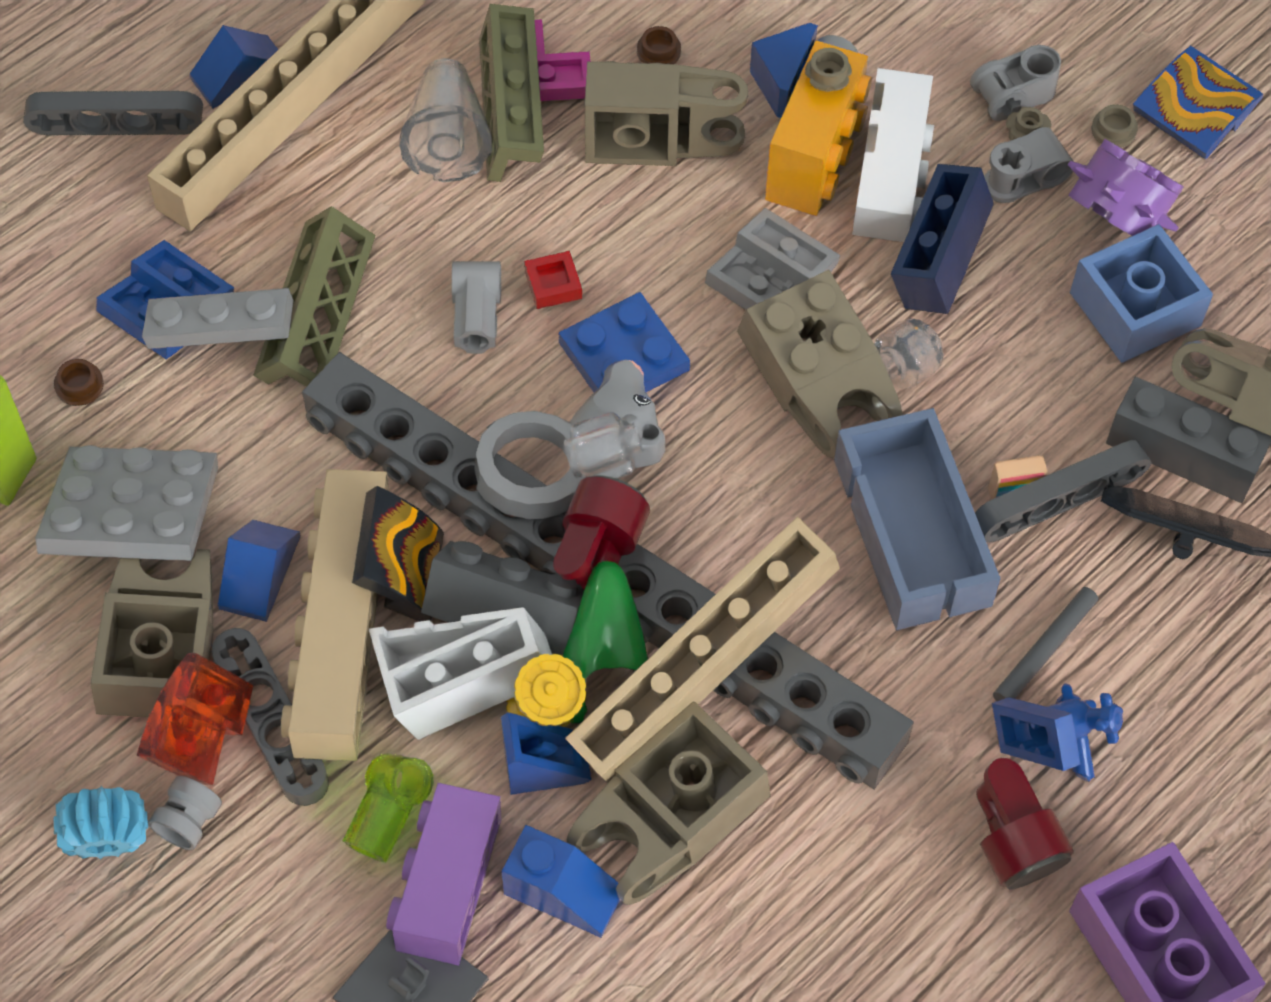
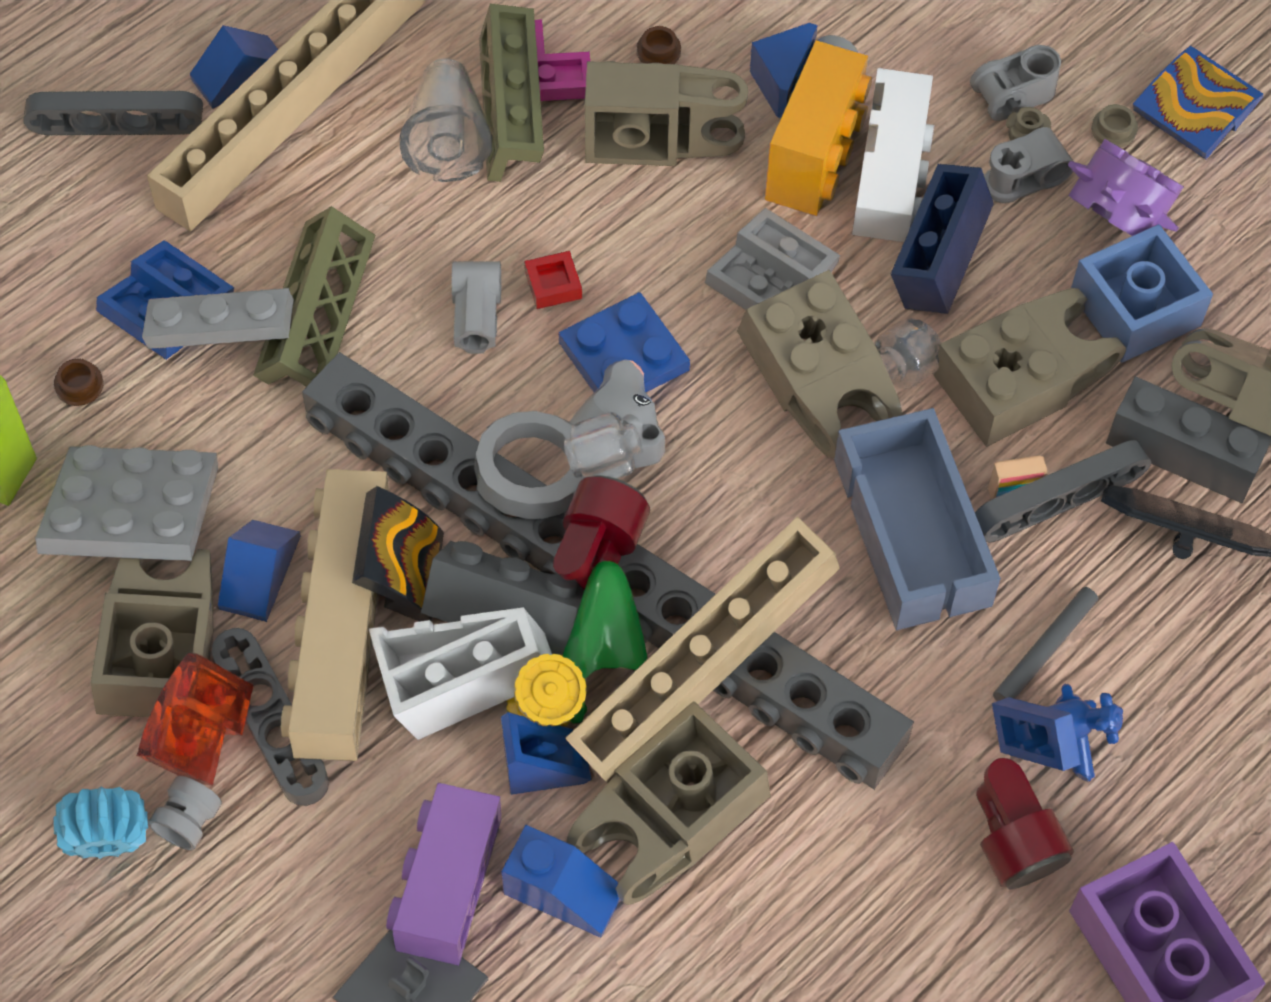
clear neon green piece [342,753,434,863] -> none
dark tan plate [805,48,852,92] -> none
none -> dark tan brick [933,288,1126,447]

